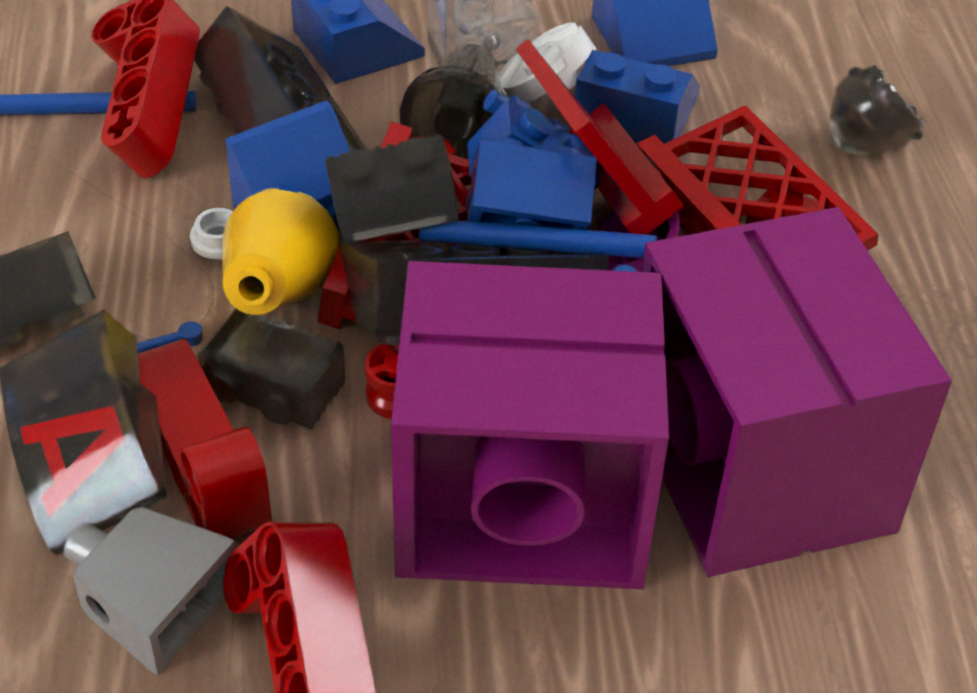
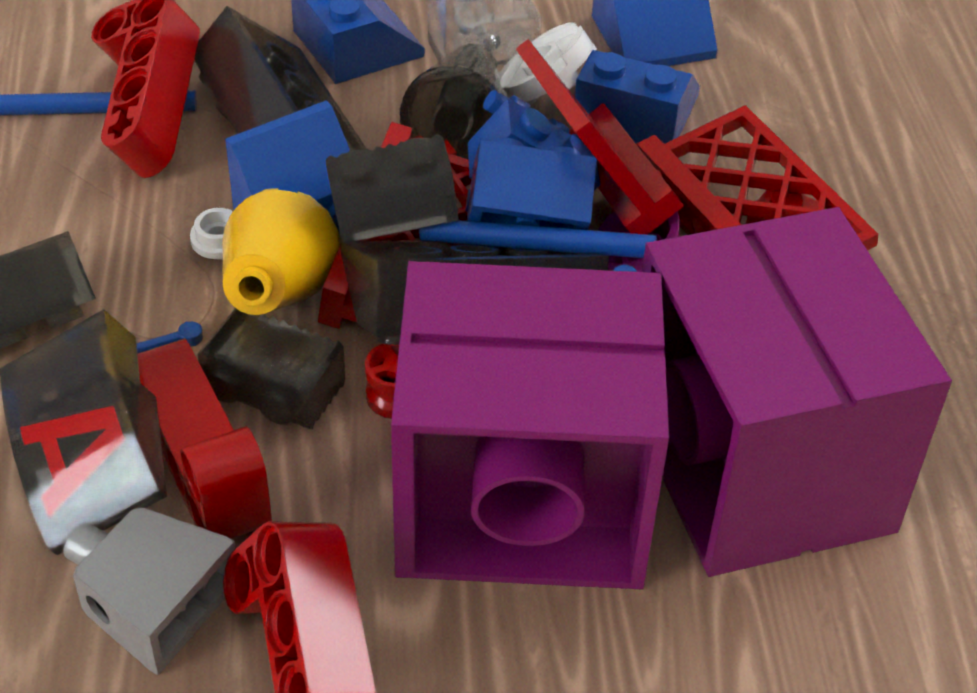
clear smoke hair [829,65,925,156] -> none

